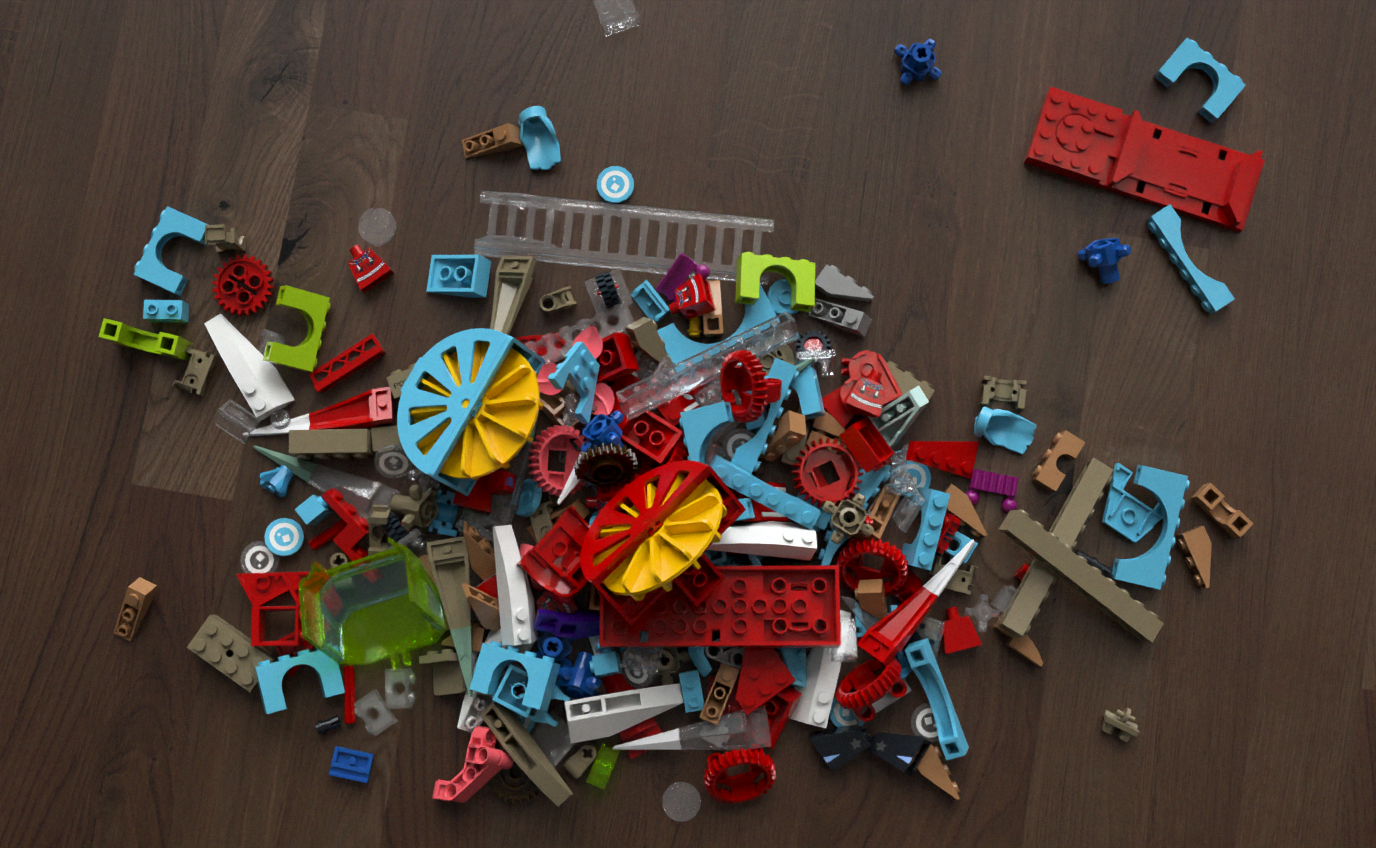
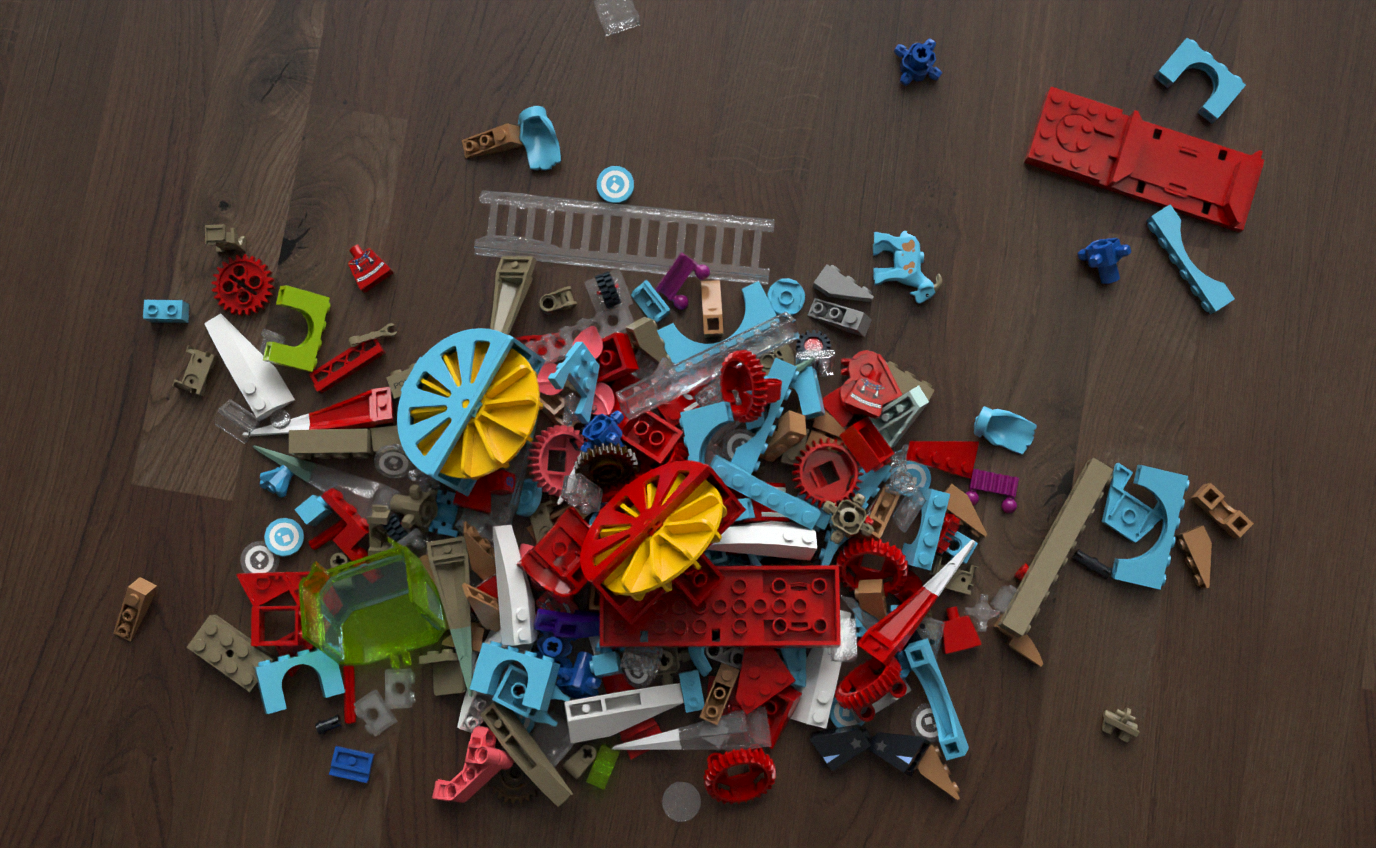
lime arch [99,318,193,361] -> none
medium azure arch [134,206,208,296] -> none
clear tile [358,208,397,246] -> none
medium azure slope [426,255,491,298] -> none
red torso [669,274,715,319] -> none
yellow pin [687,315,702,337] -> none
lime arch [735,252,815,312] -> none
dark tan piece [978,376,1027,411] -> none
dark tan brick [998,509,1164,643] -> none
medium nougat arch [1032,430,1085,492] -> none
none -> dark tan piece [349,323,397,347]
none -> clear brick [561,473,603,514]
none -> medium azure animal [873,231,943,304]

